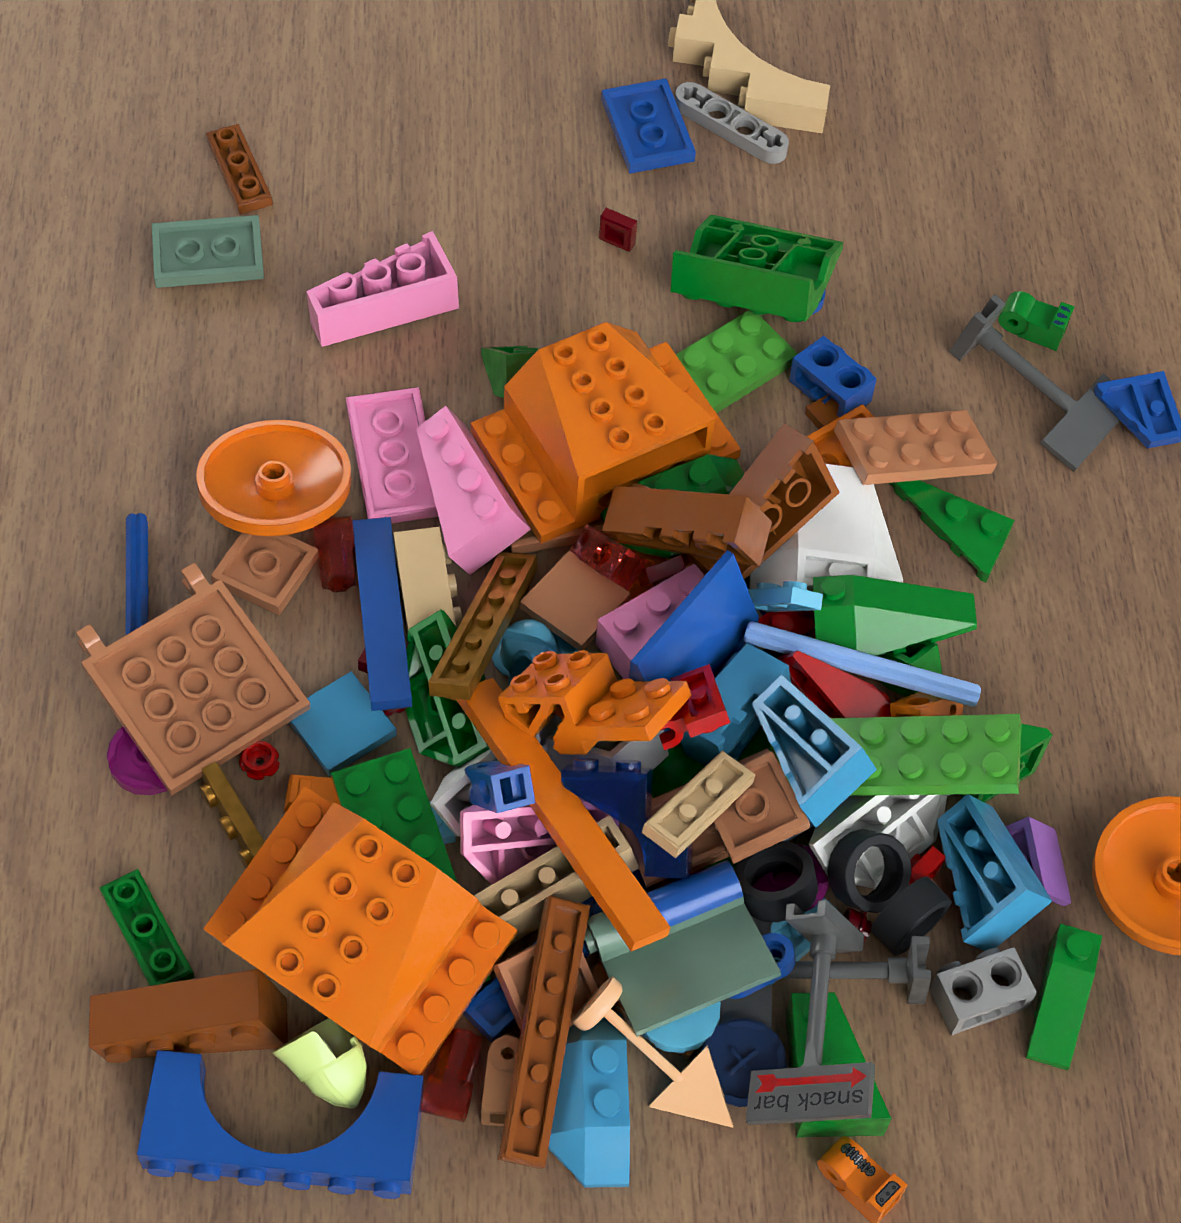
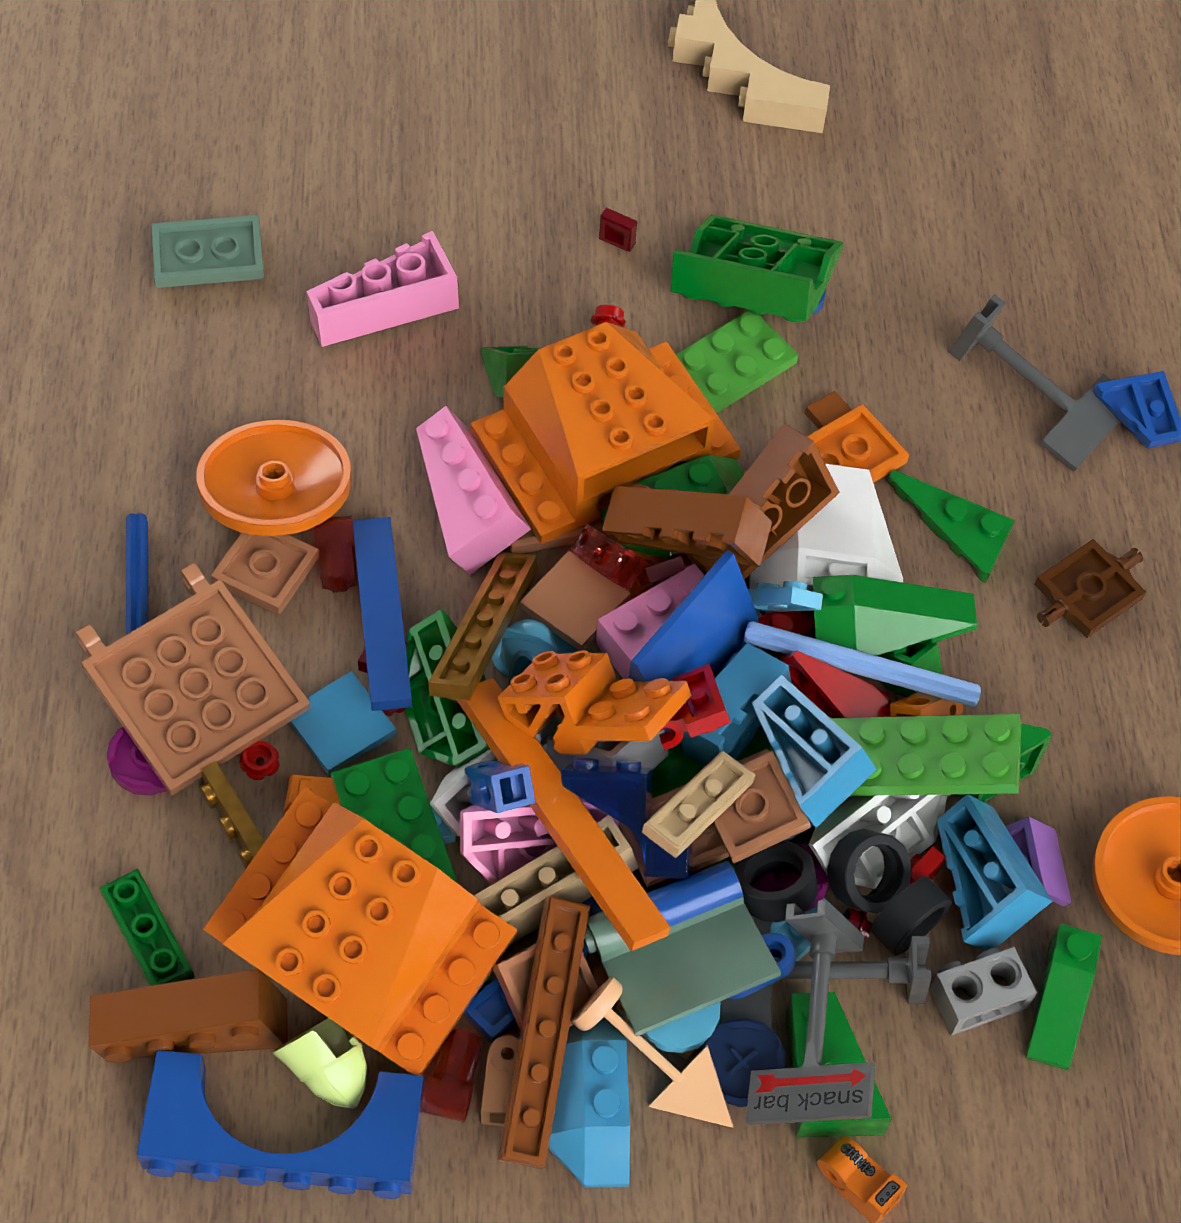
dark orange tile [206,124,273,215] -> none
bright pink tile [346,387,439,524] -> none
tan brick [393,526,462,642] -> none
blue plate [601,78,696,174] -> none
light grey beam [675,82,789,164] -> none
blue brick [789,336,877,417] -> none
nougat plate [834,410,997,485] -> none
green leg [998,291,1075,351] -> none
none -> red plate [590,305,626,328]
none -> reddish brown plate [1034,539,1146,638]

